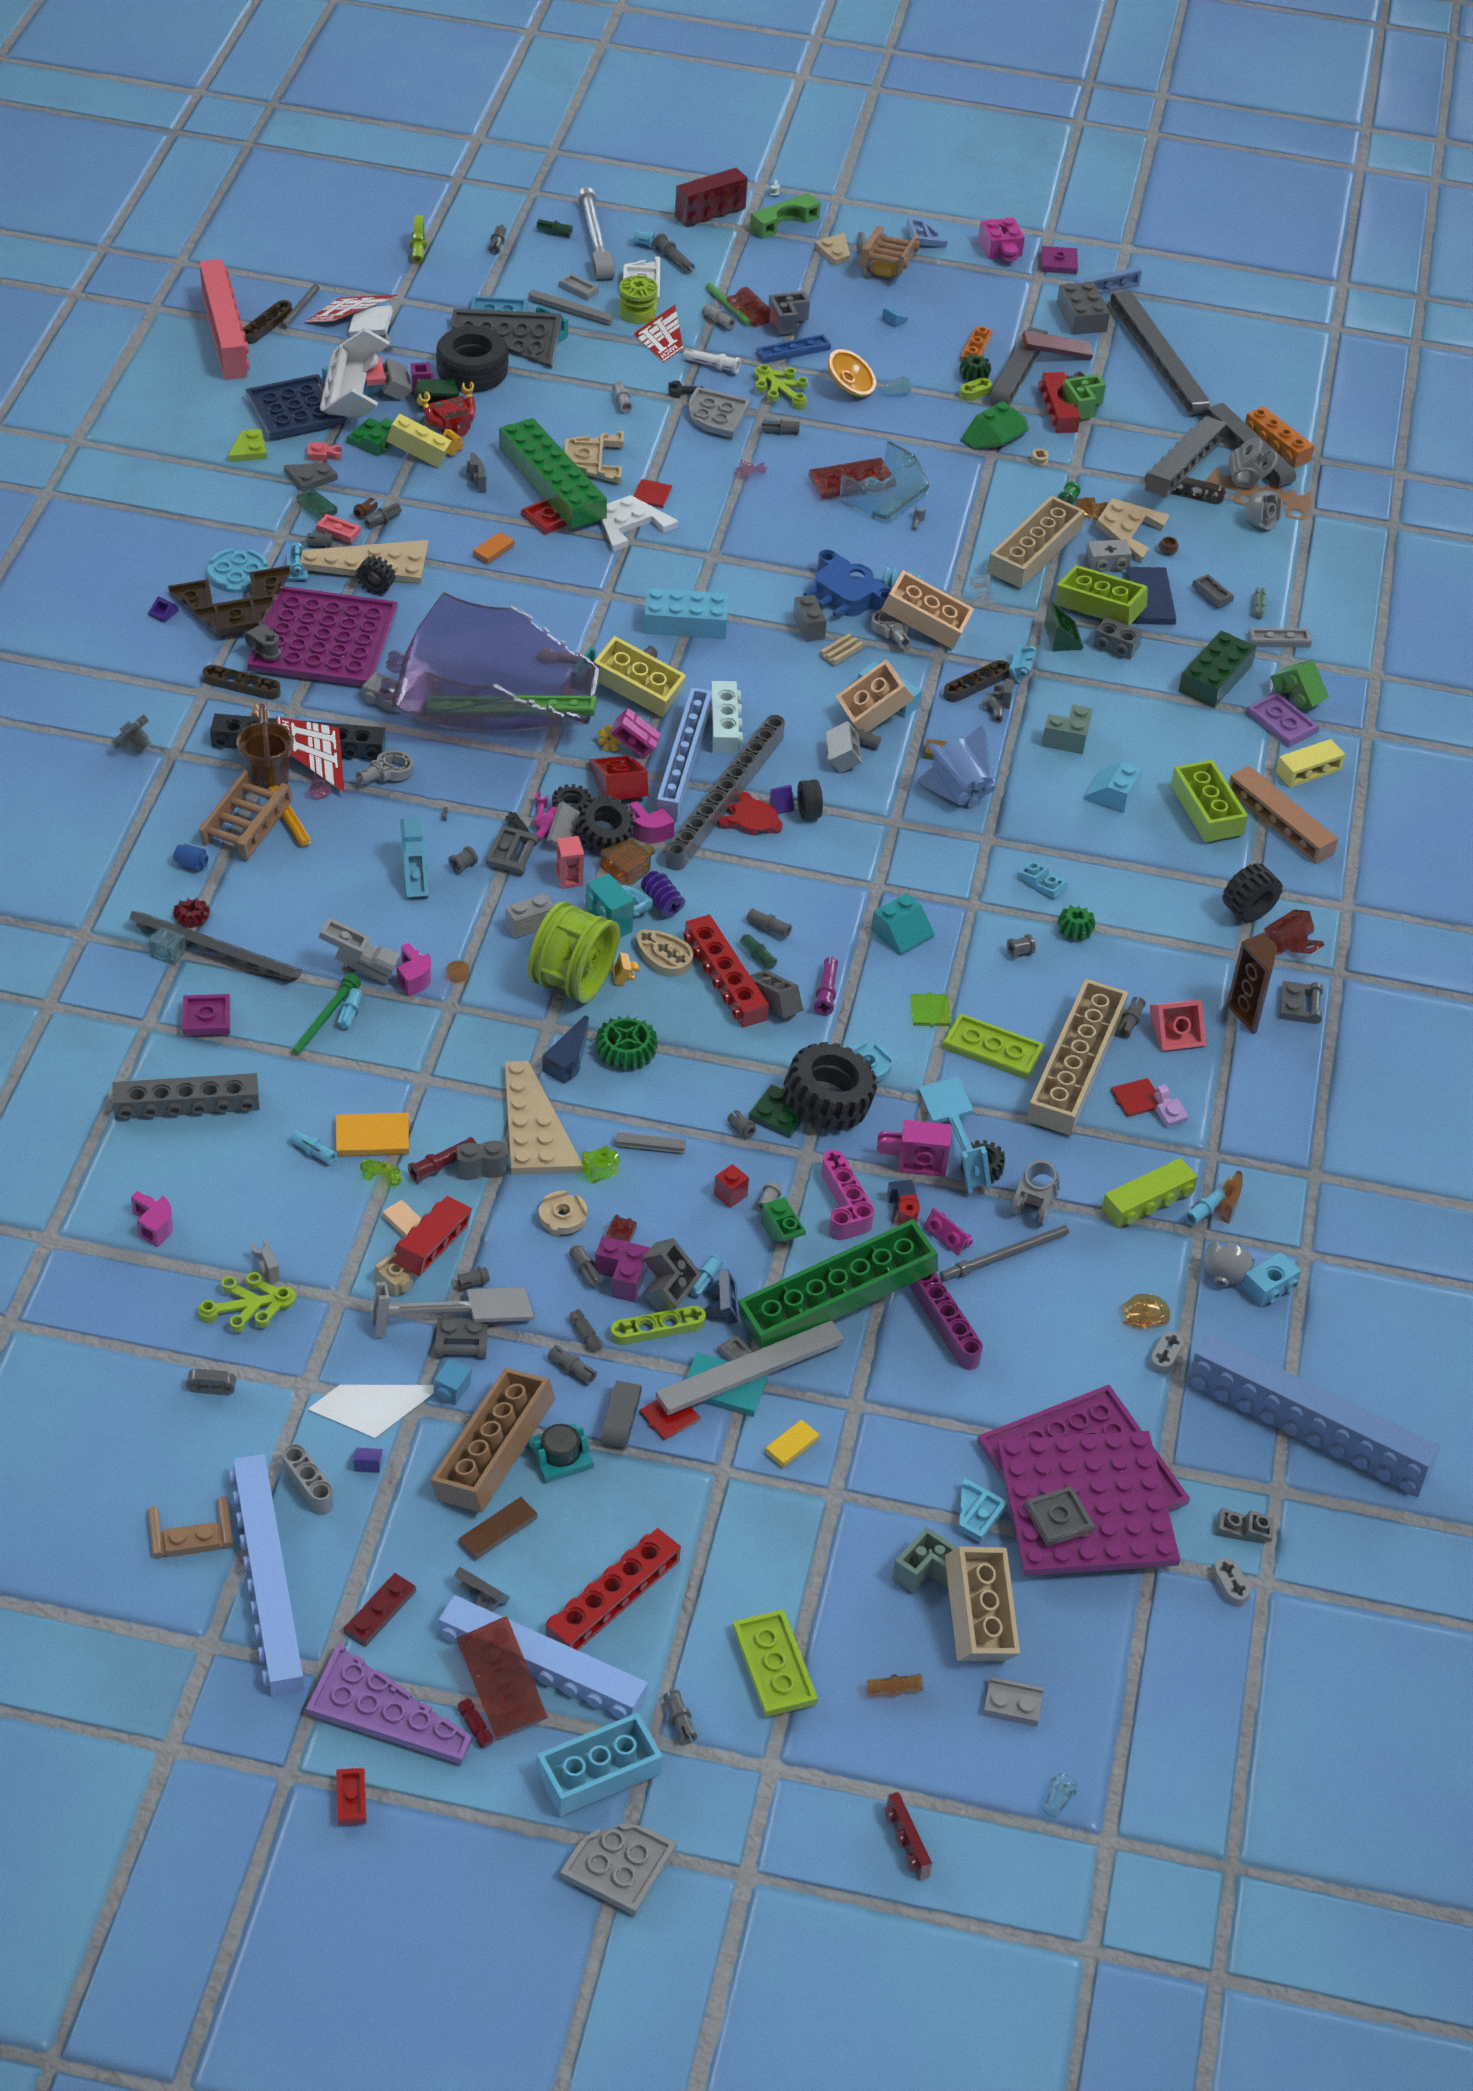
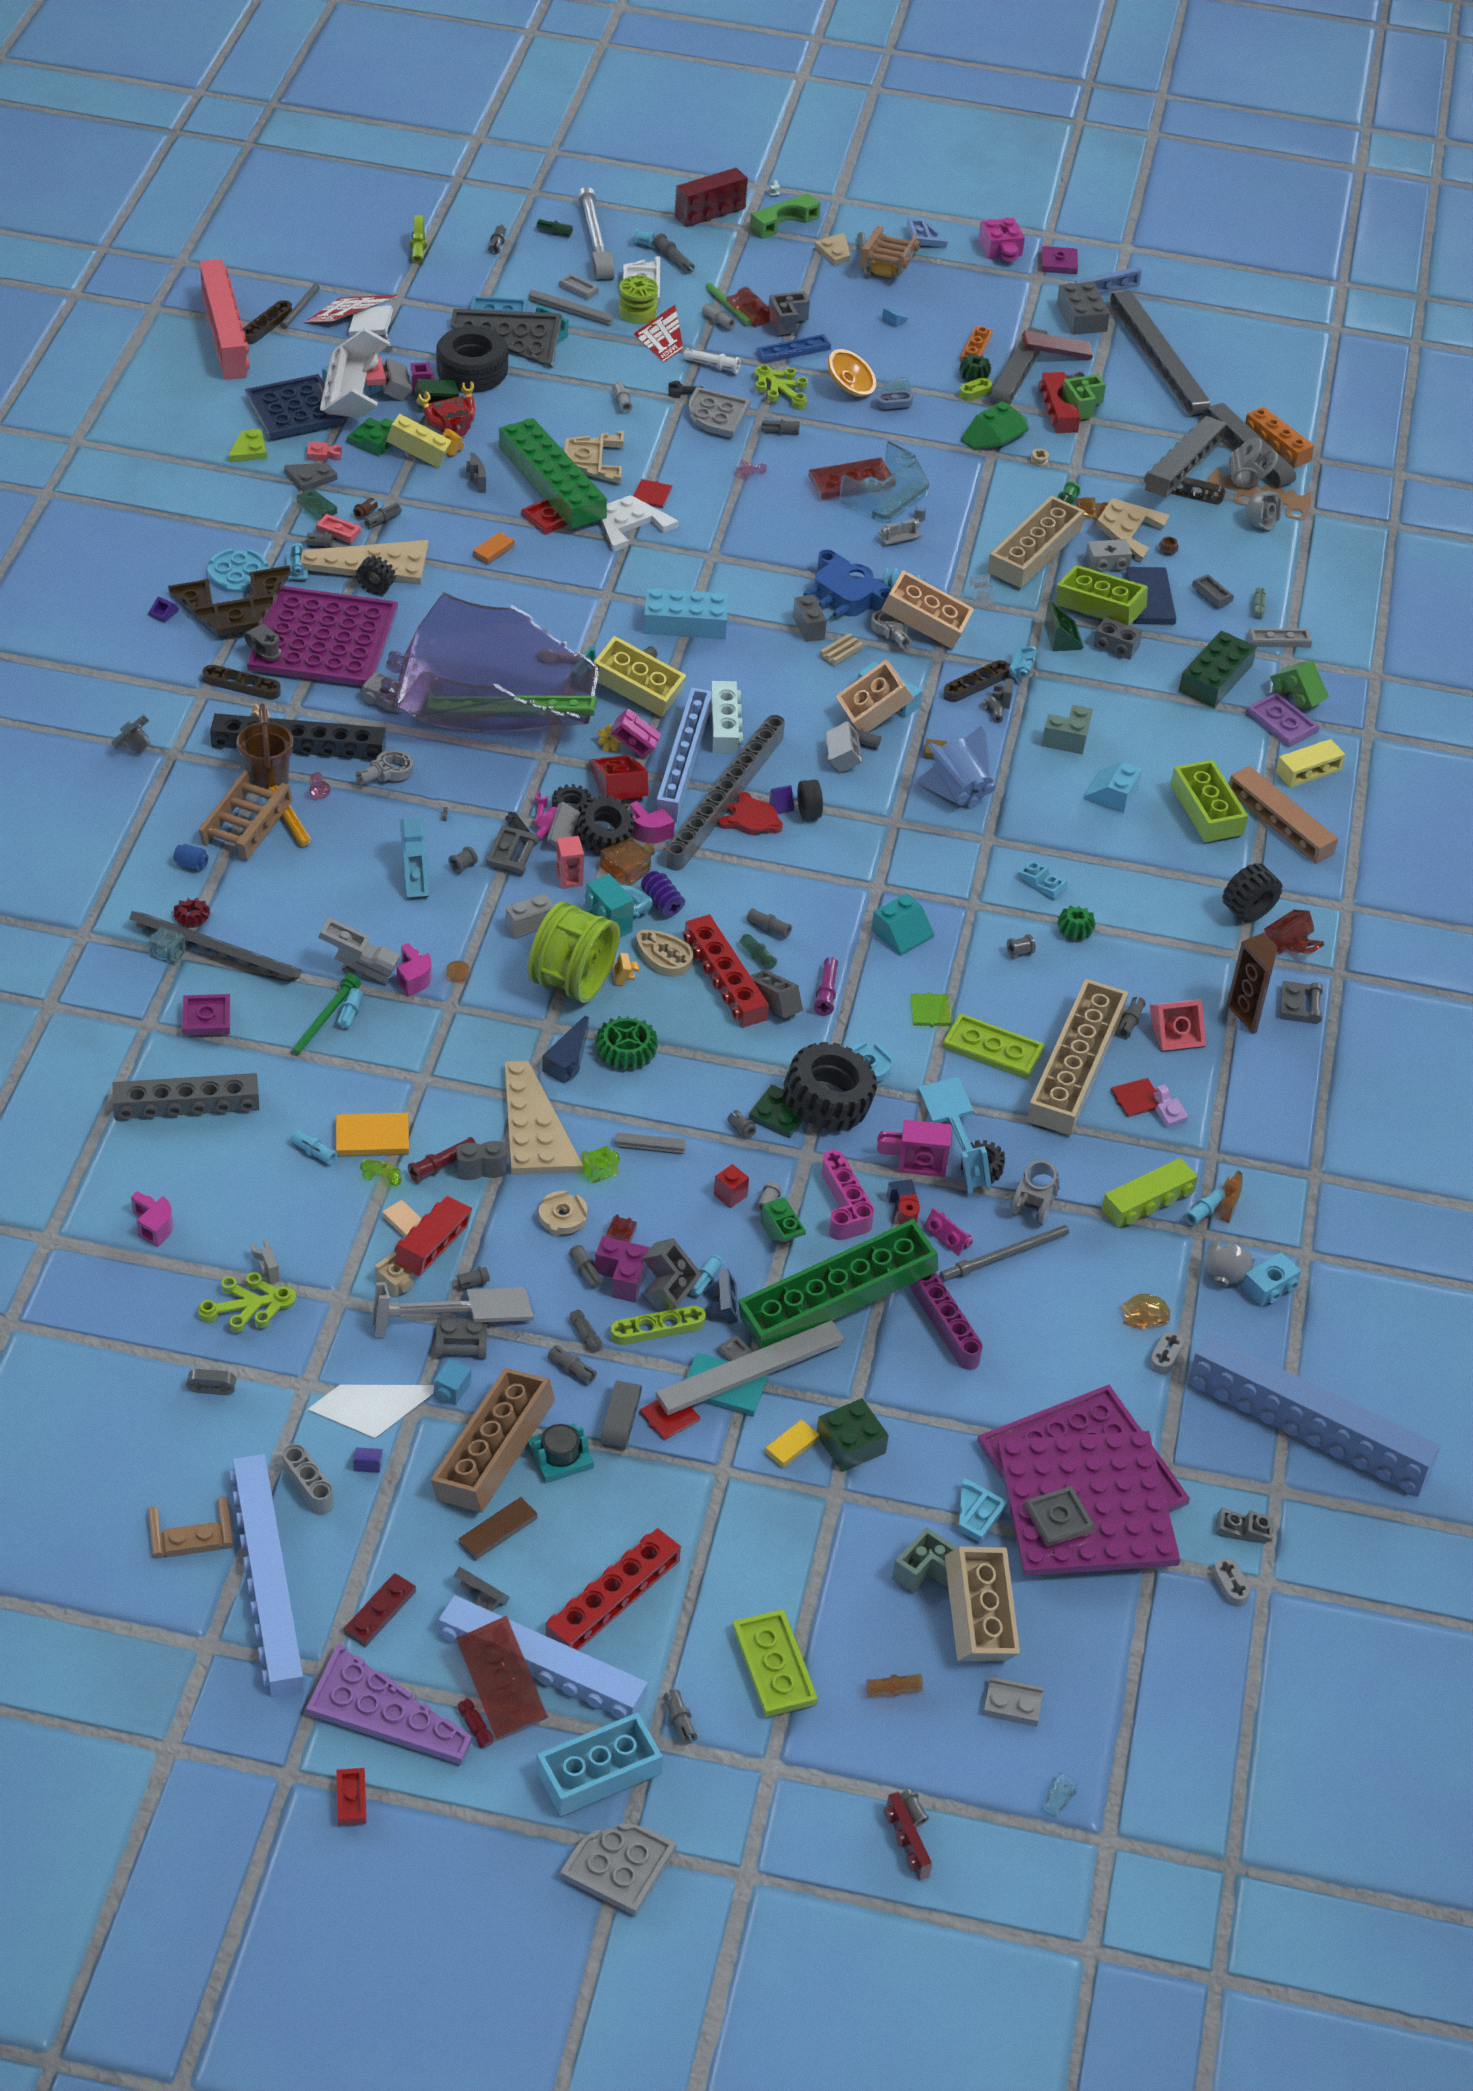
sticker [276,716,345,793] -> none
none -> dark green brick [816,1398,889,1472]
none -> sand blue plate [876,390,913,410]
none -> light grey hinge [877,518,922,545]
none -> dark grey pin [900,1789,929,1827]

